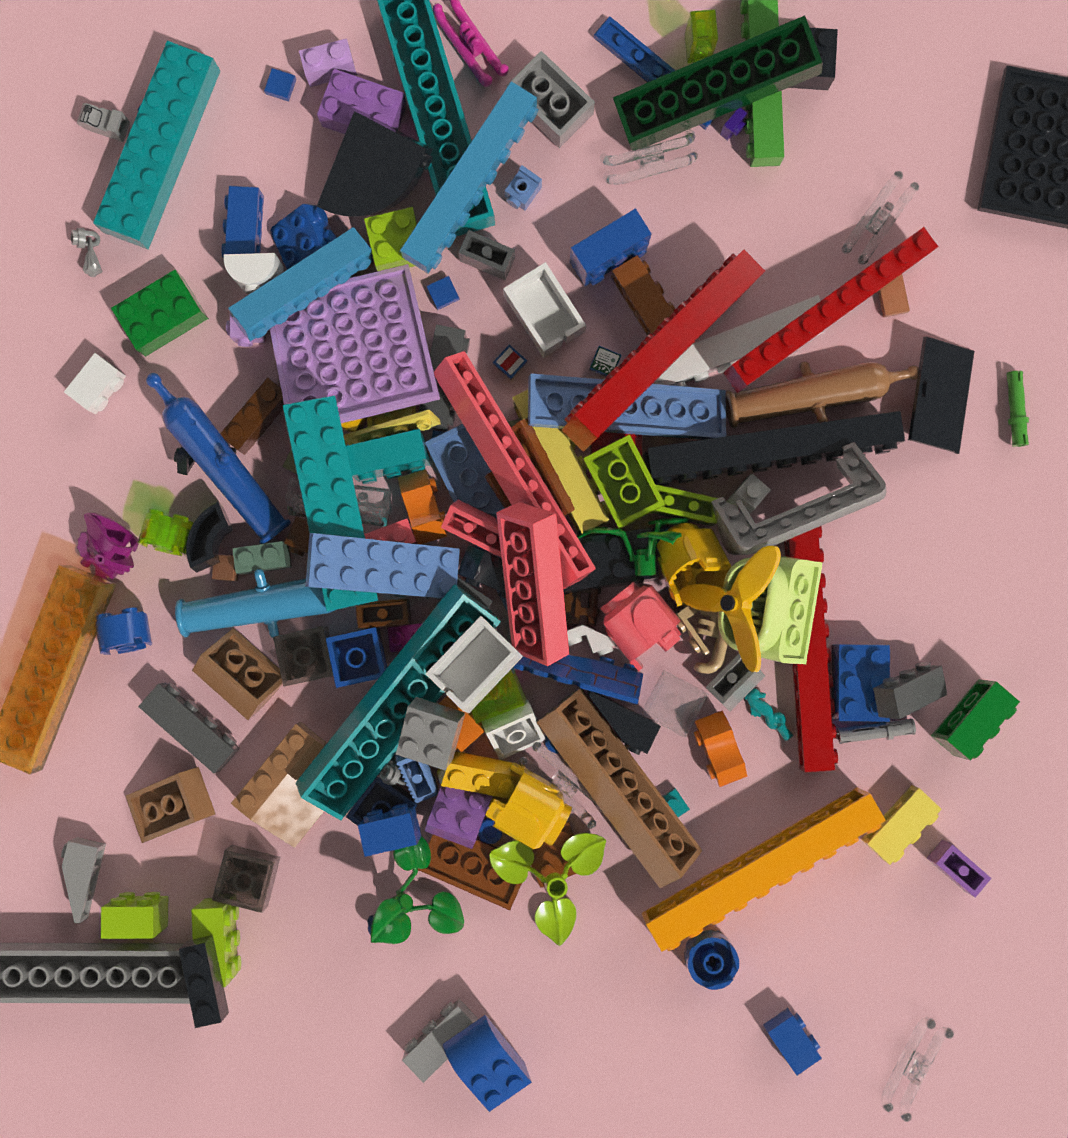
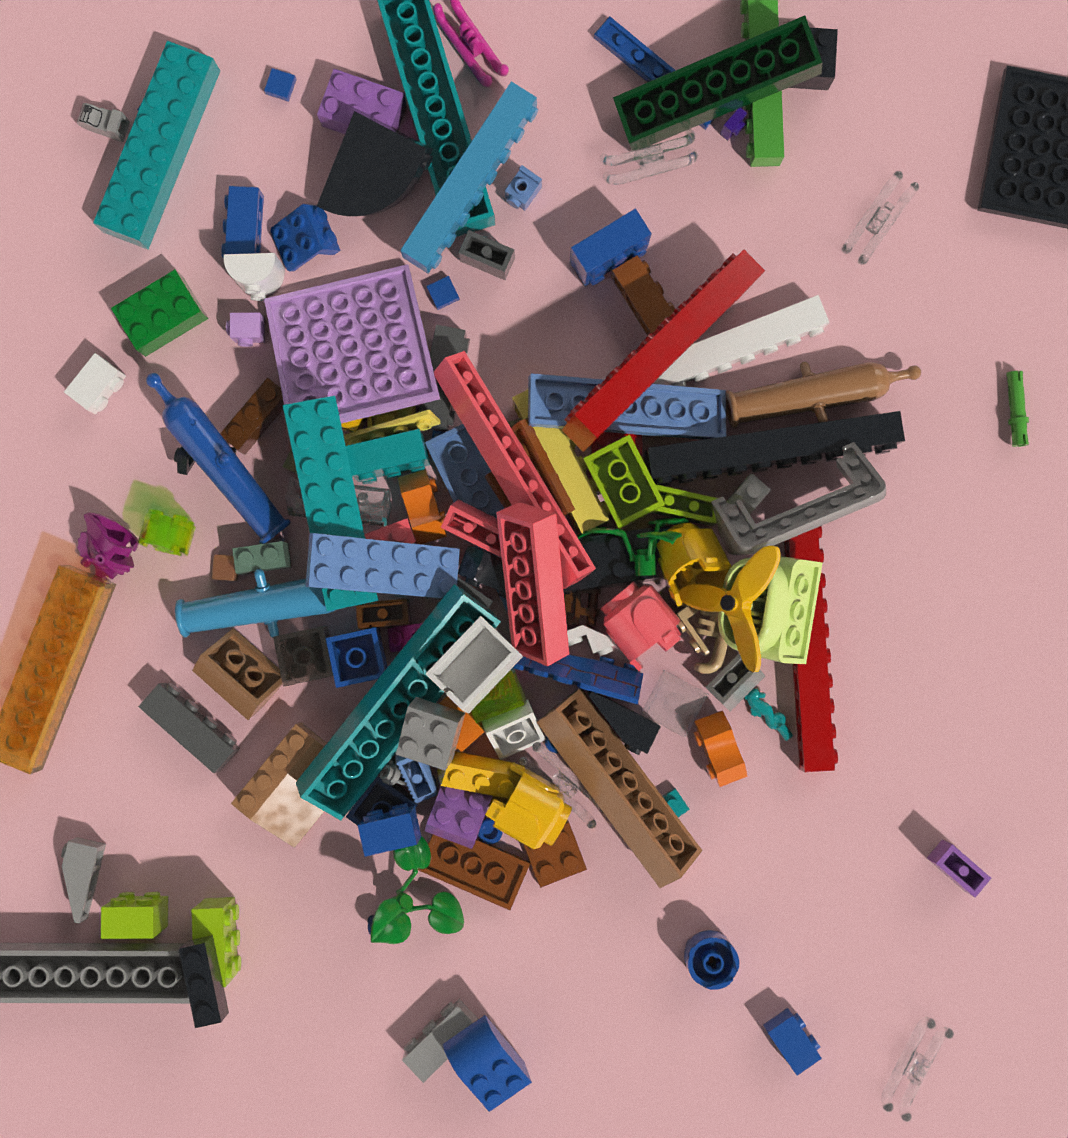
light grey piece [71,228,103,277] -> none
blue brick [95,608,152,655] -> none
medium nougat slope [125,767,216,843] -> none
black brick [186,502,233,573] -> none
clear smoke brick [212,845,281,913] -> none
dark azure brick [228,227,373,342] -> none
reddish brown brick [284,516,310,557] -> none
lavender brick [299,38,357,87] -> none
lime brick [364,207,417,271] -> none
lime plant [489,833,606,946] -> none
tile [493,344,528,380] -> none
white piece [503,262,586,358] -> none
light grey brick [506,51,595,148] -> none
tile [589,346,622,377] -> none
light orange brick [642,787,886,952] -> none
clear neon green brick [684,9,718,63] -> none
red brick [723,227,939,393] -> none
blue brick [832,644,890,722] -> none
light grey pin [836,718,916,744] -> none
light yellow brick [861,785,942,865] -> none
dark grey brick [873,662,947,719] -> none
nougat tile [878,274,910,318] -> none
black container [908,336,975,454] -> none
green brick [931,679,1020,761] -> none

